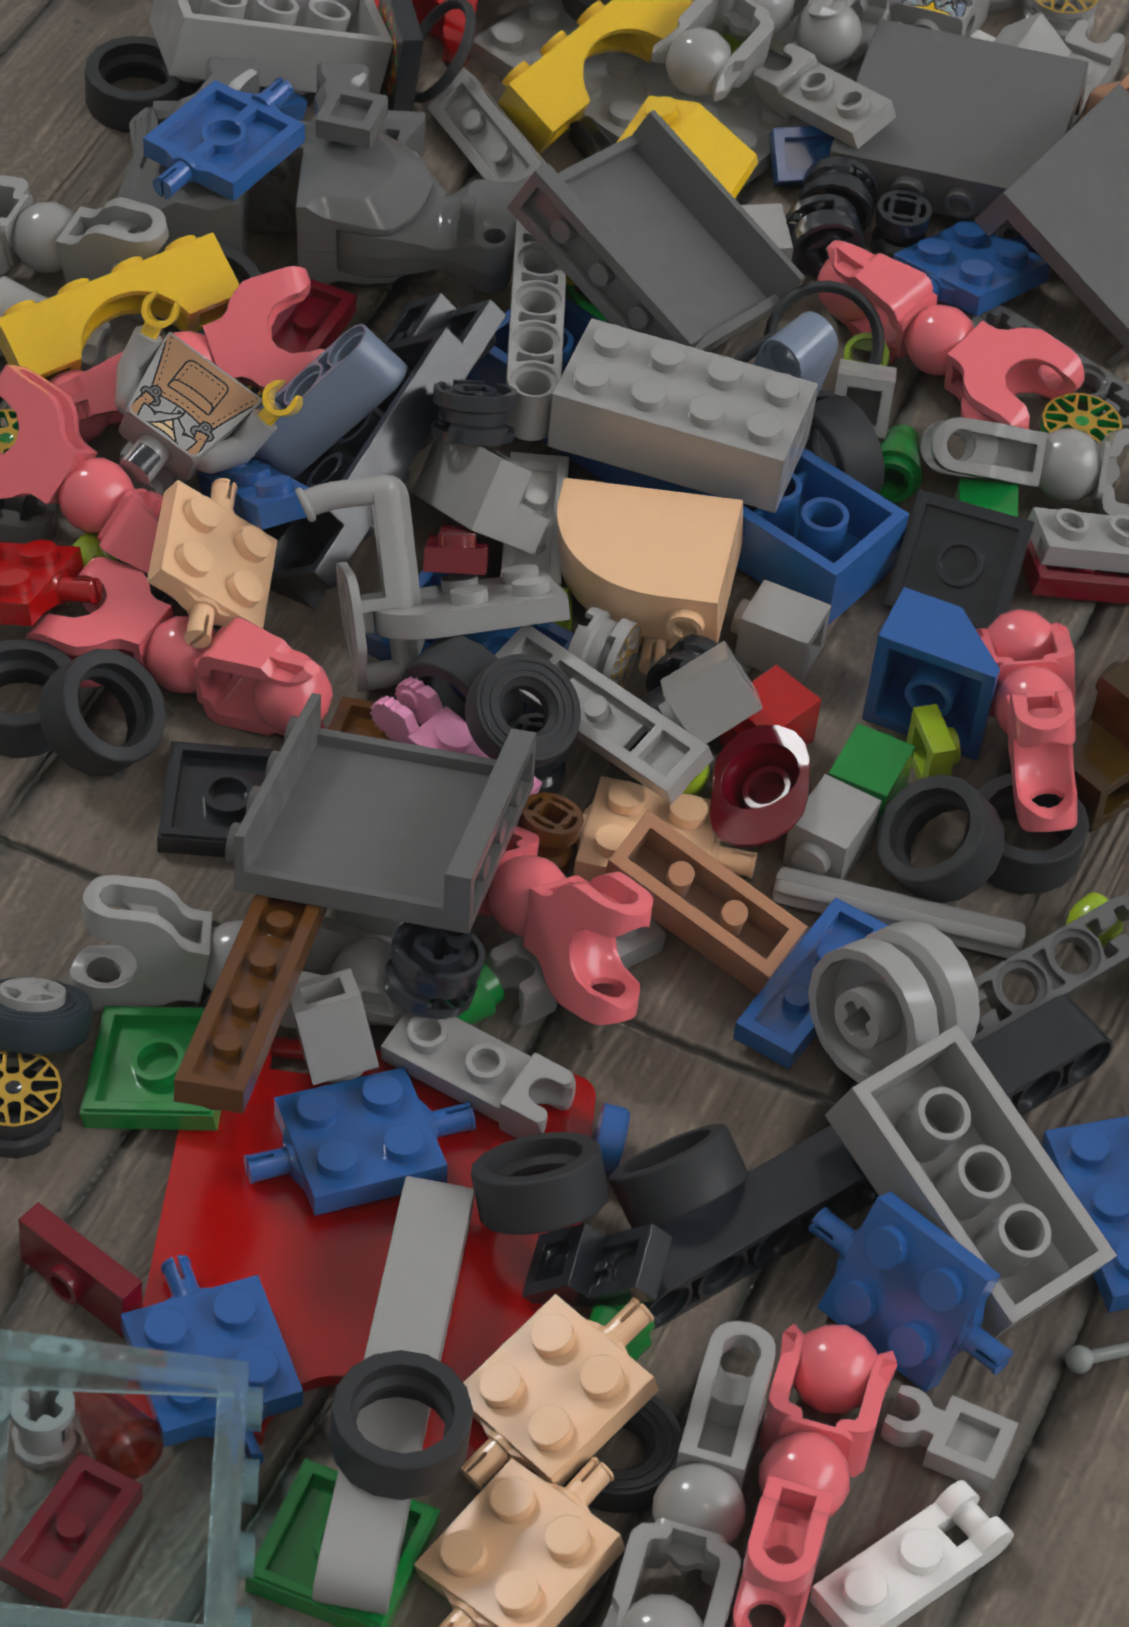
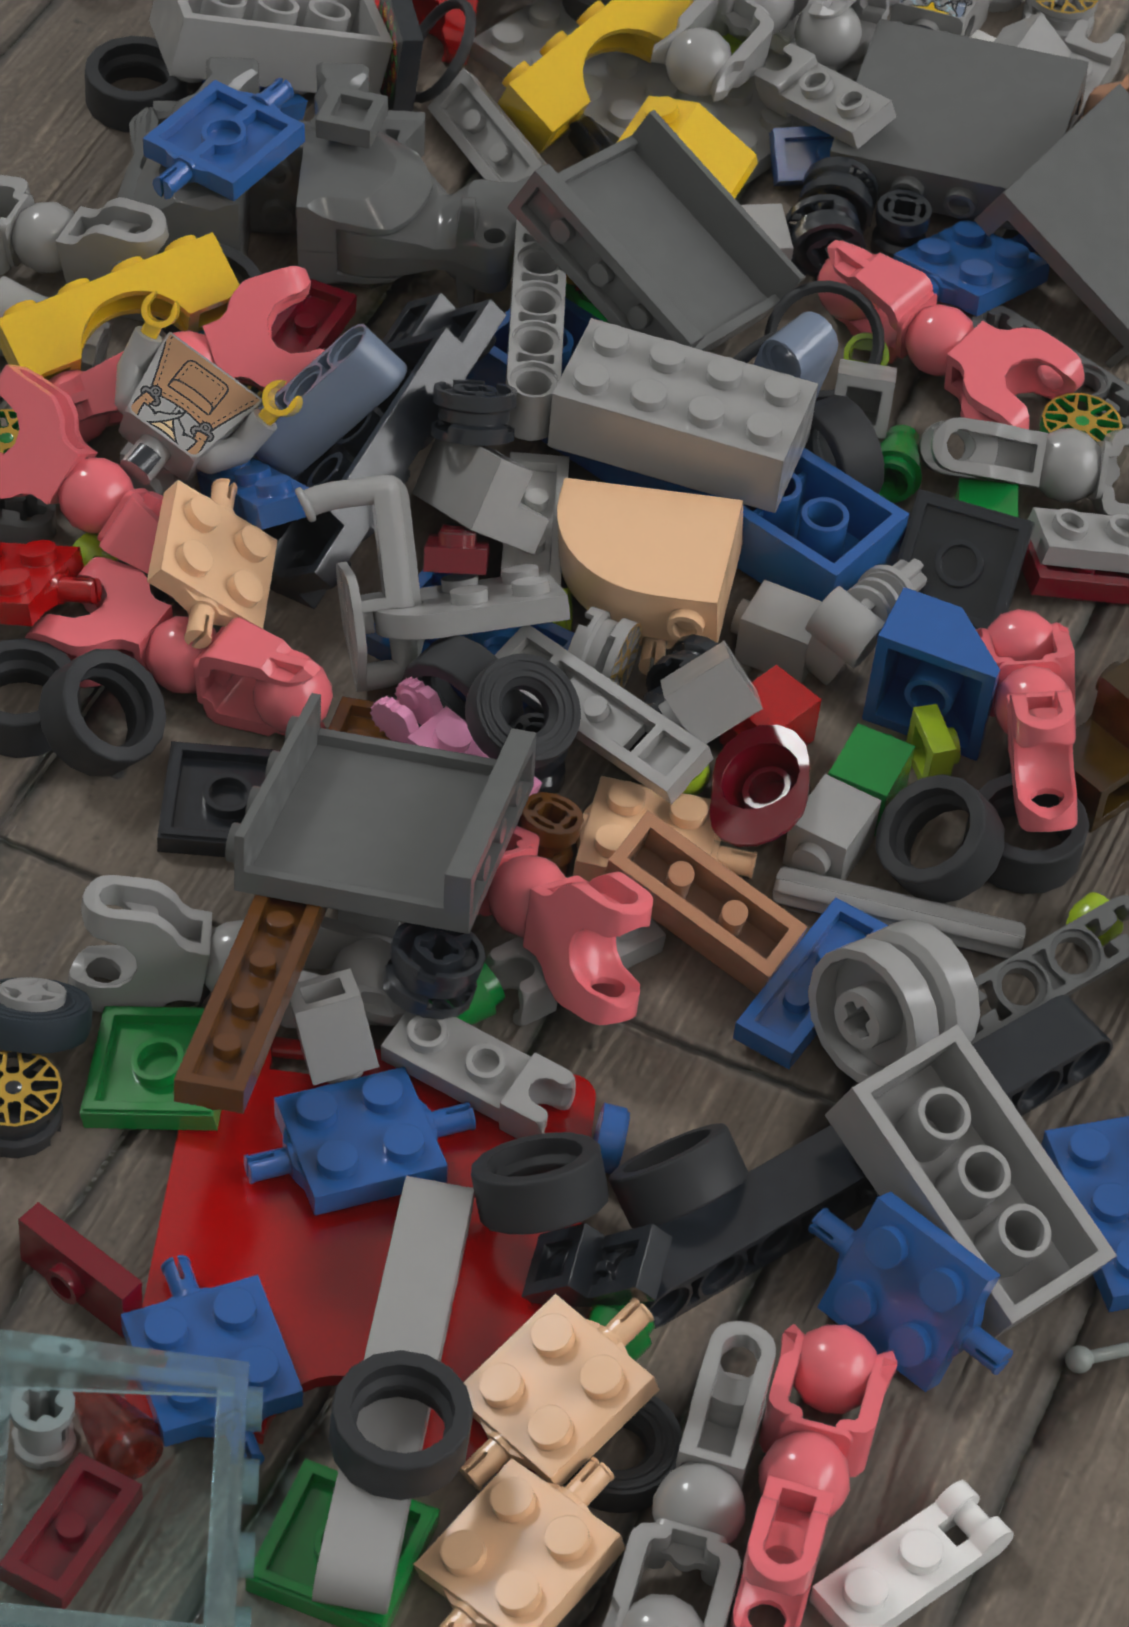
light grey plate [881,1385,1019,1494] -> none
none -> light grey piece [805,558,927,686]

